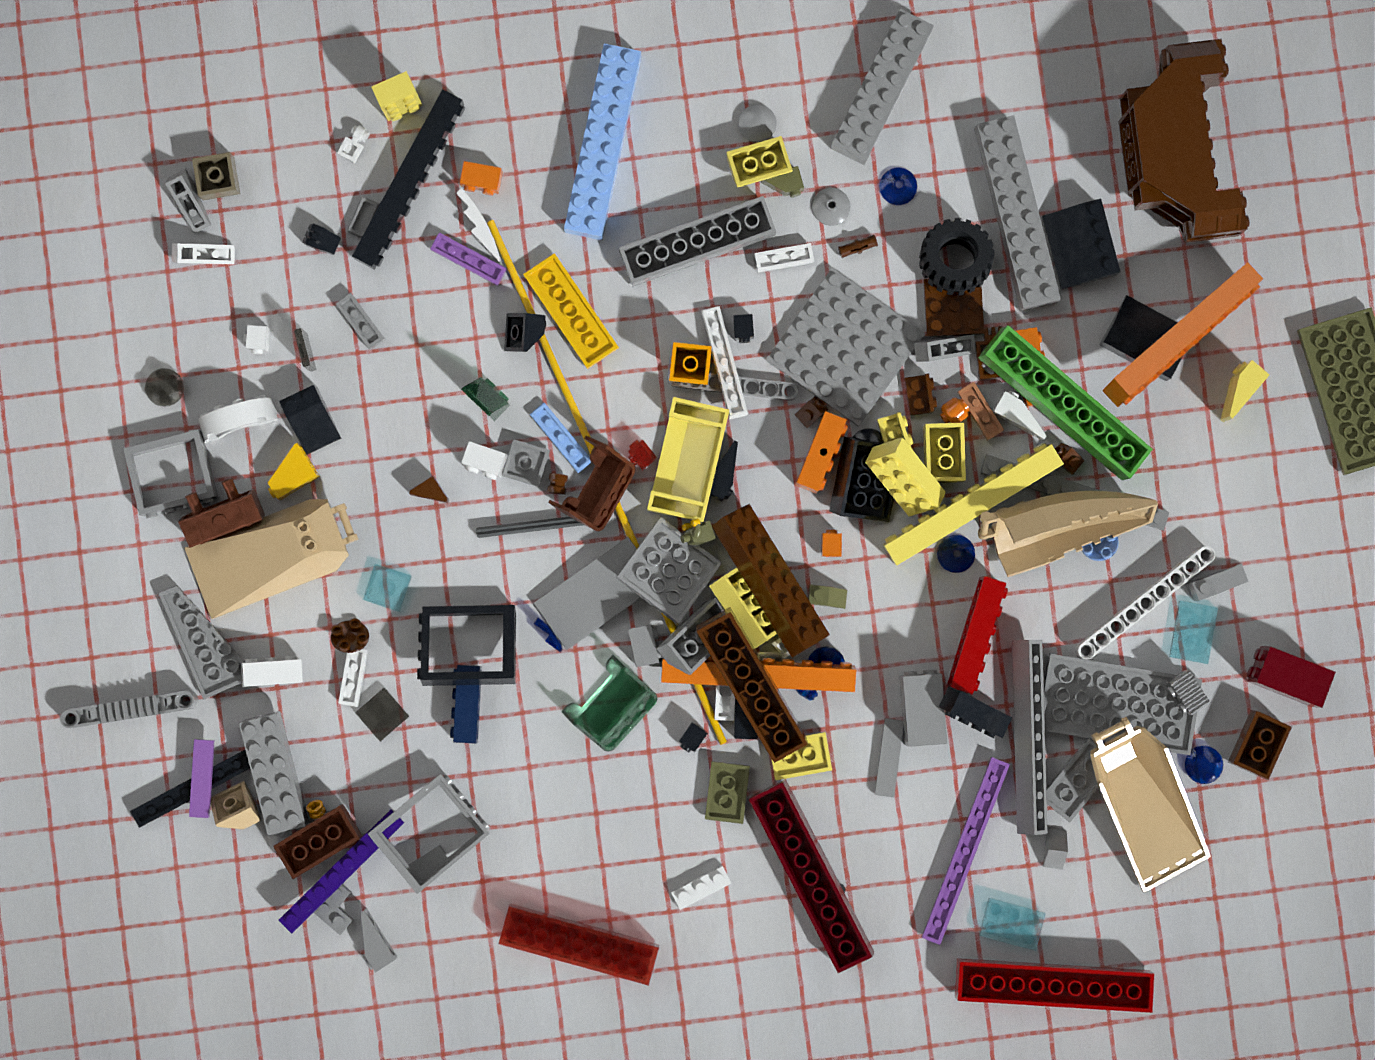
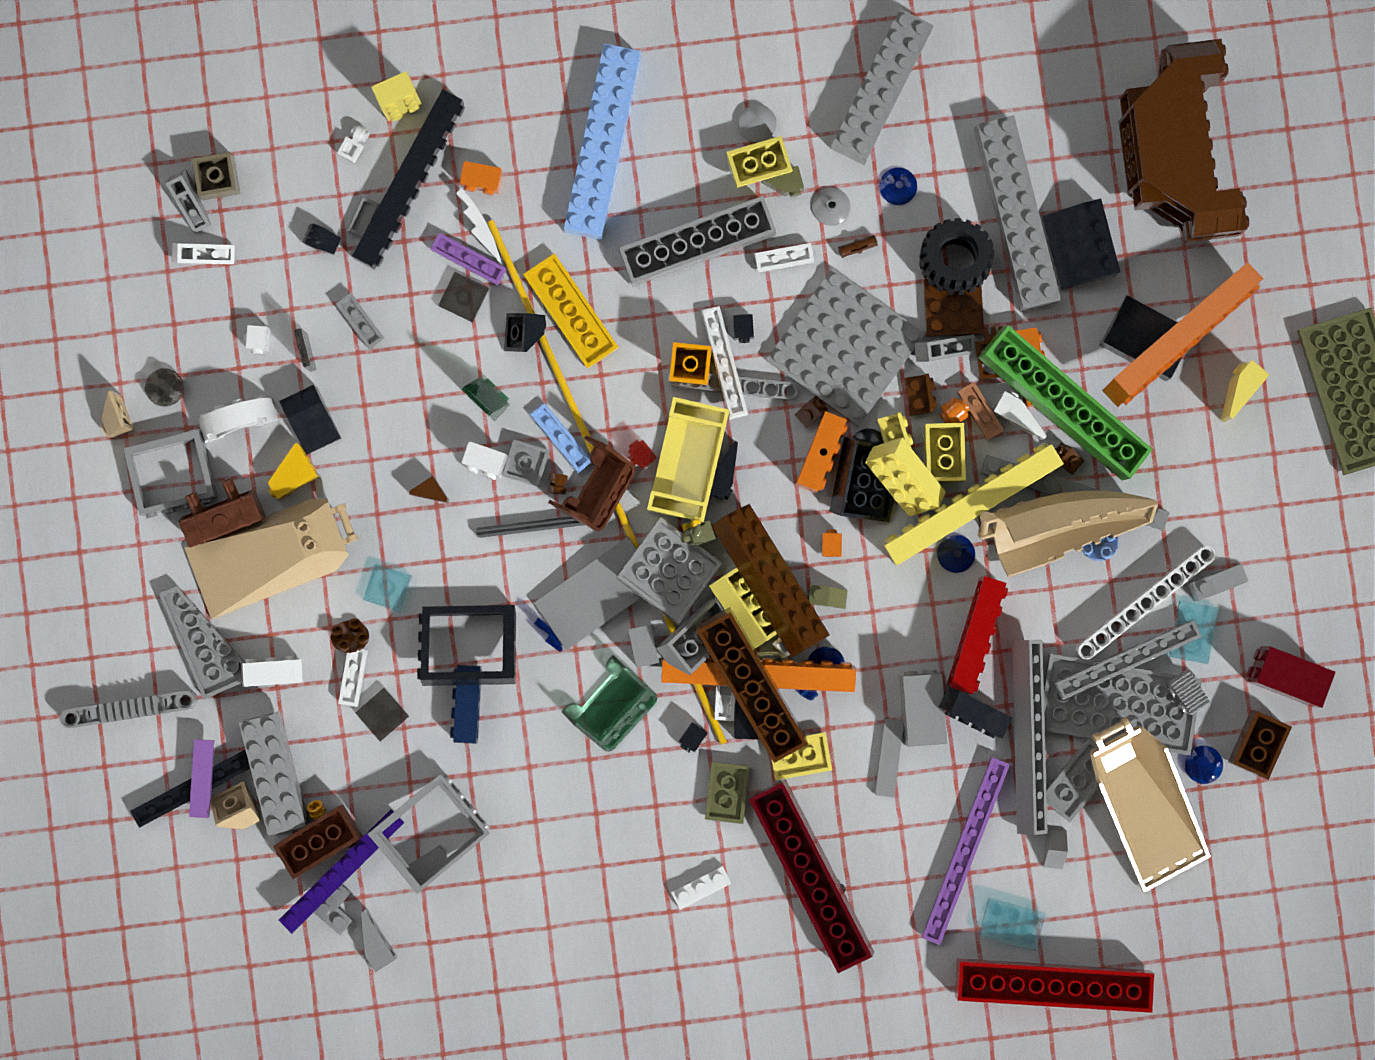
clear red brick [498,903,659,986] -> none
none -> tan slope [101,391,134,438]
none -> clear smoke tile [438,272,489,323]
none -> light grey tile [1054,619,1202,700]

